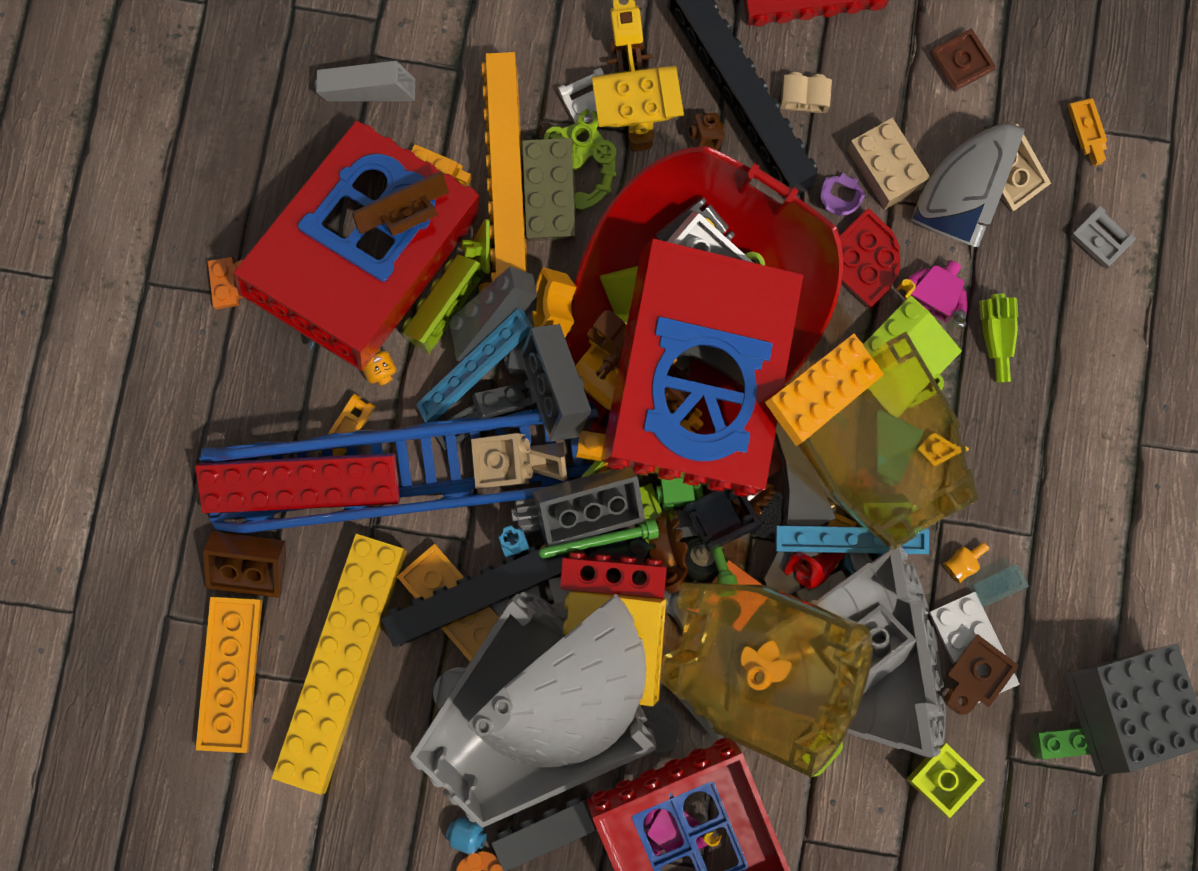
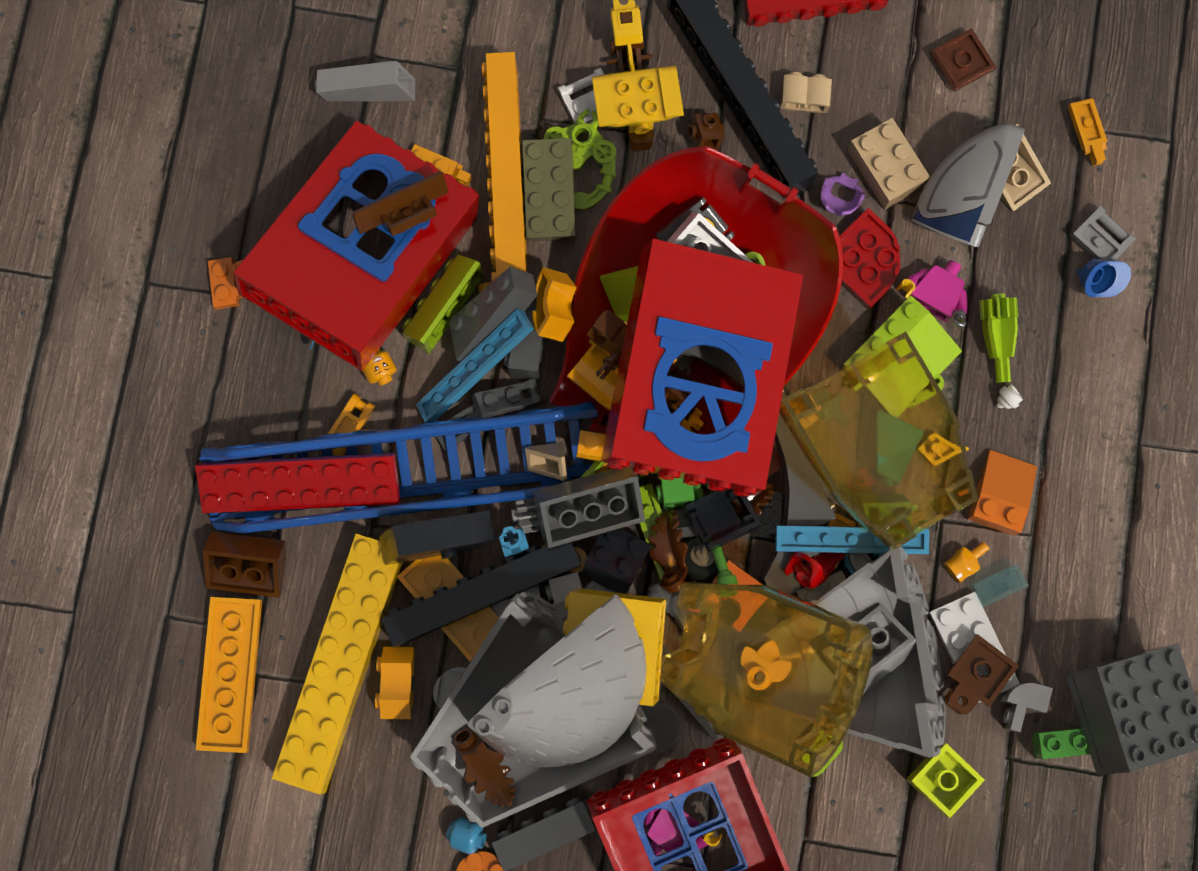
lime piece [461,219,490,274] -> none
tan plate [471,433,533,489] -> none
dark grey brick [520,324,591,442] -> none
bright green piece [539,518,659,558] -> none
red brick [560,552,667,599] -> none
light orange plate [765,333,884,446] -> none
none -> light orange brick [375,647,414,719]
none -> black brick [379,510,496,565]
none -> reddish brown plant [454,728,516,807]
none -> orange slope [967,450,1037,536]
none -> white plate [997,384,1023,409]
none -> light grey brick [1001,683,1053,732]
none -> blue piece [1076,259,1131,297]

